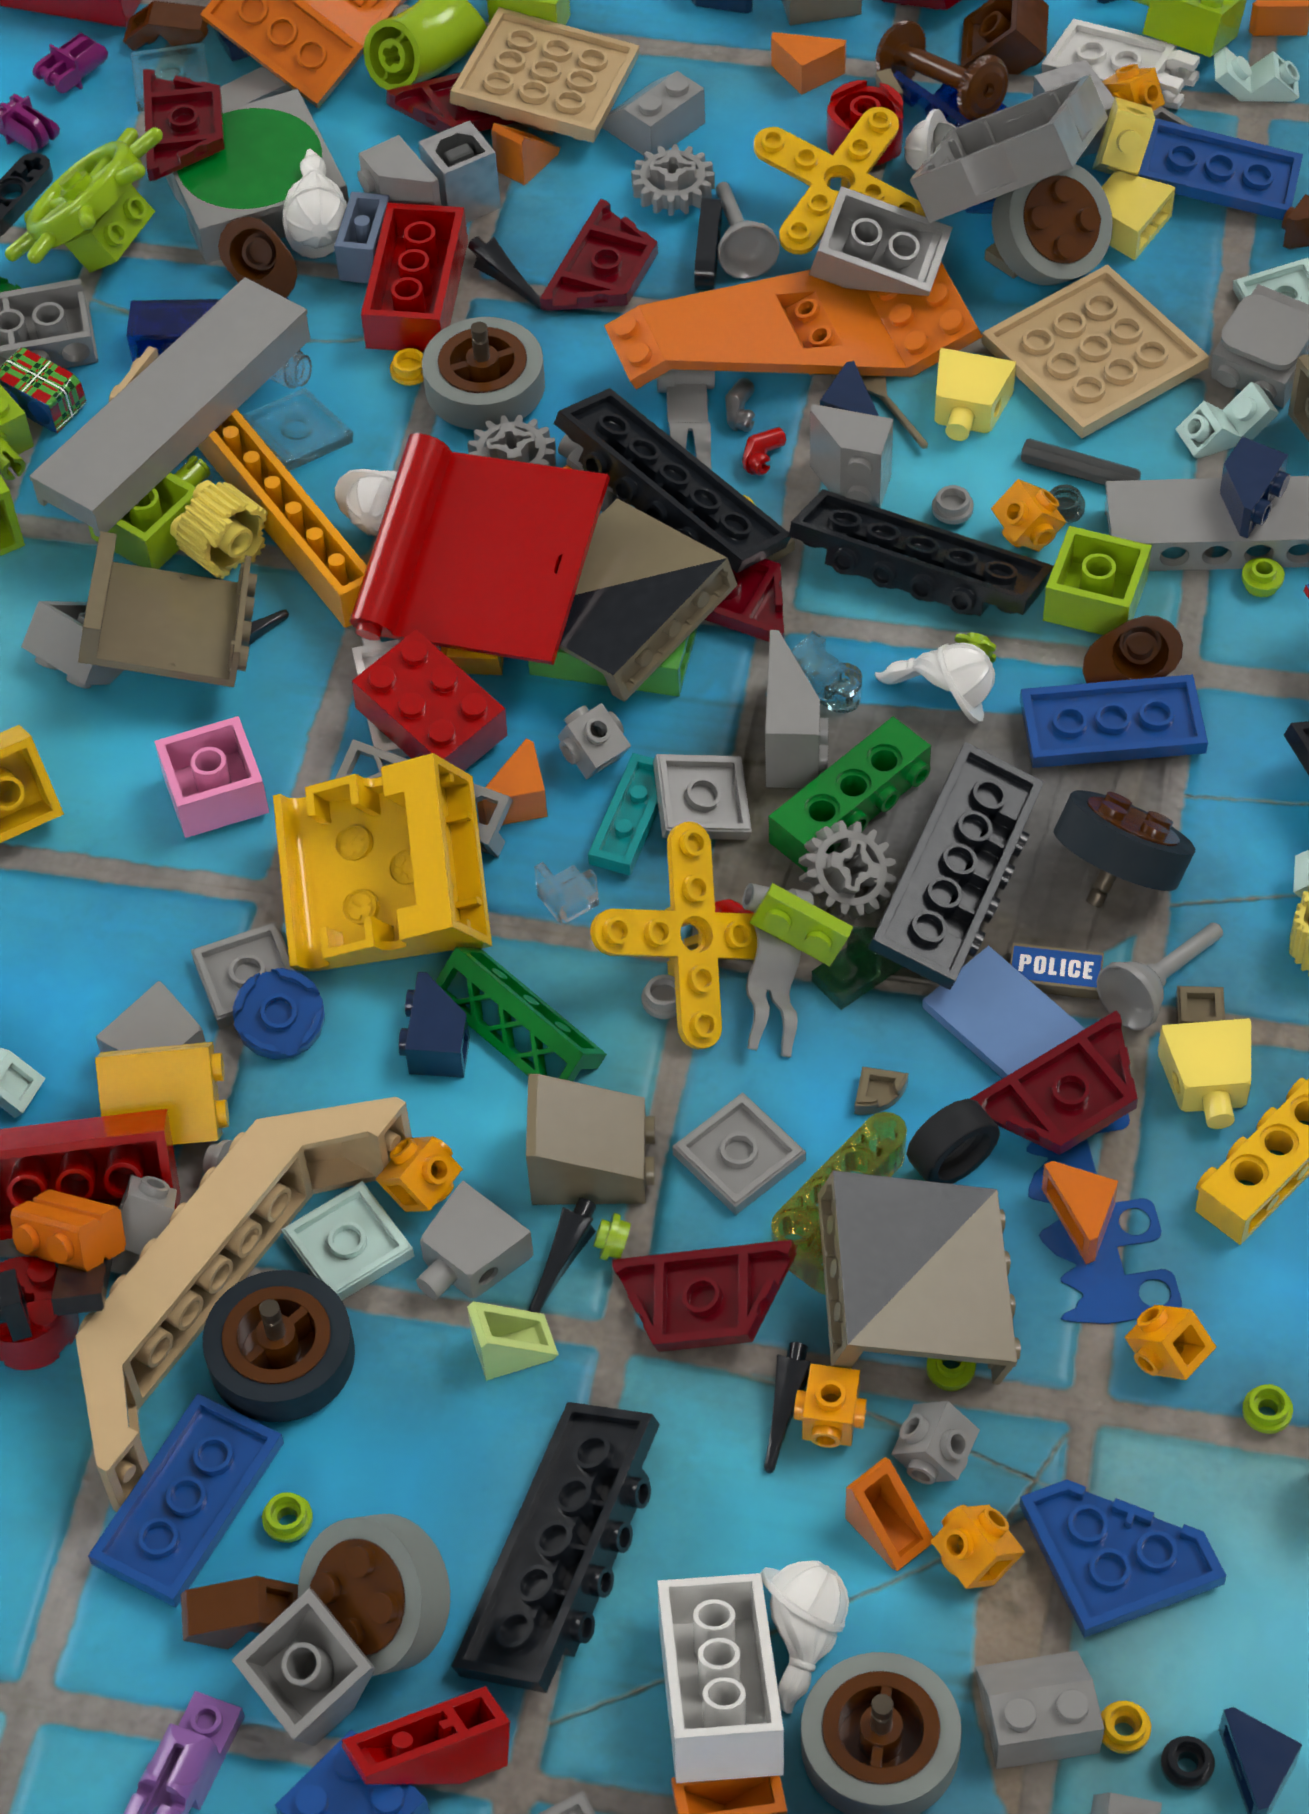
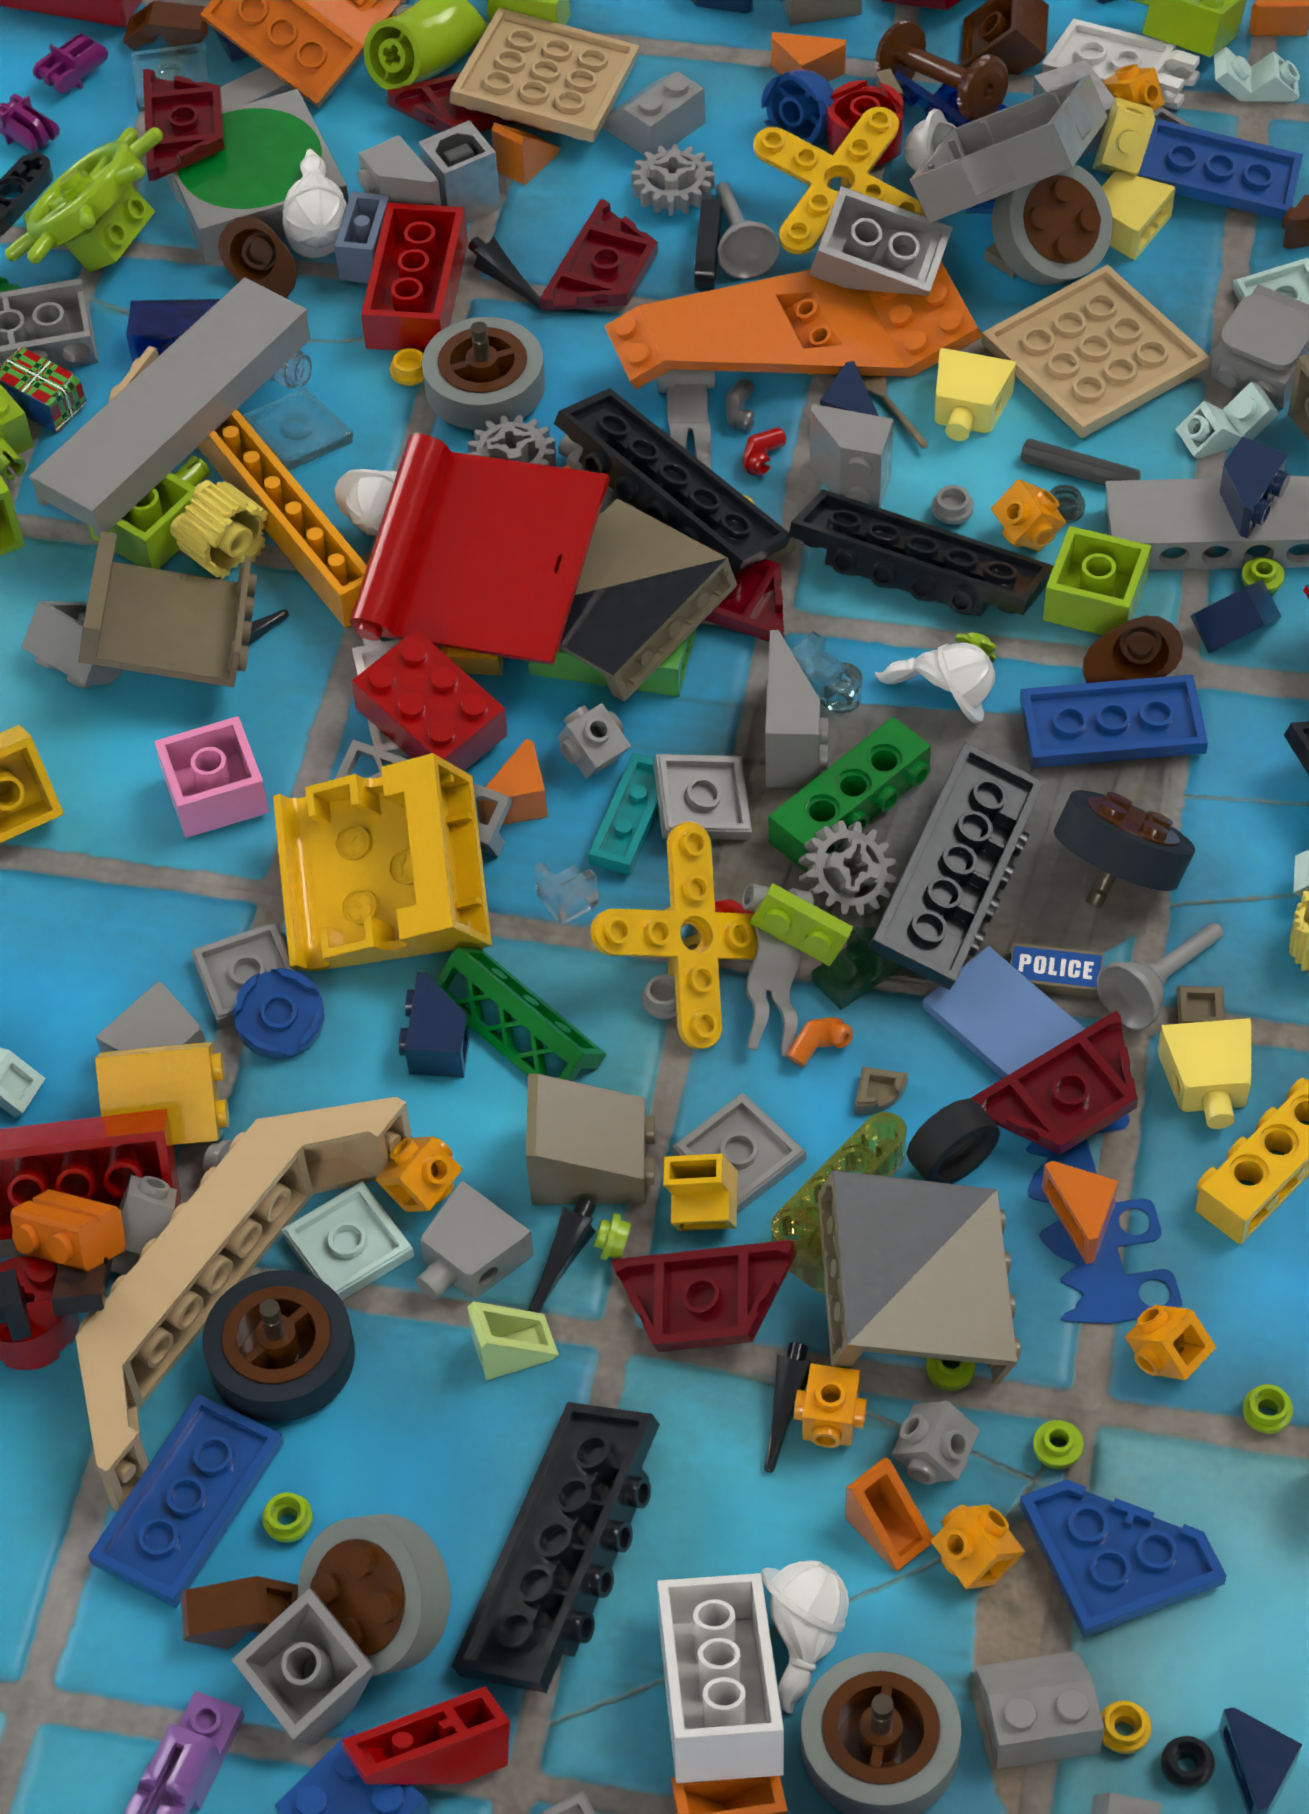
none -> yellow piece [663,1153,738,1231]
none -> blue cylinder [761,69,835,144]
none -> orange arm [785,1017,853,1067]
none -> lime plate [1033,1420,1084,1470]
none -> dark blue slope [1190,579,1282,654]

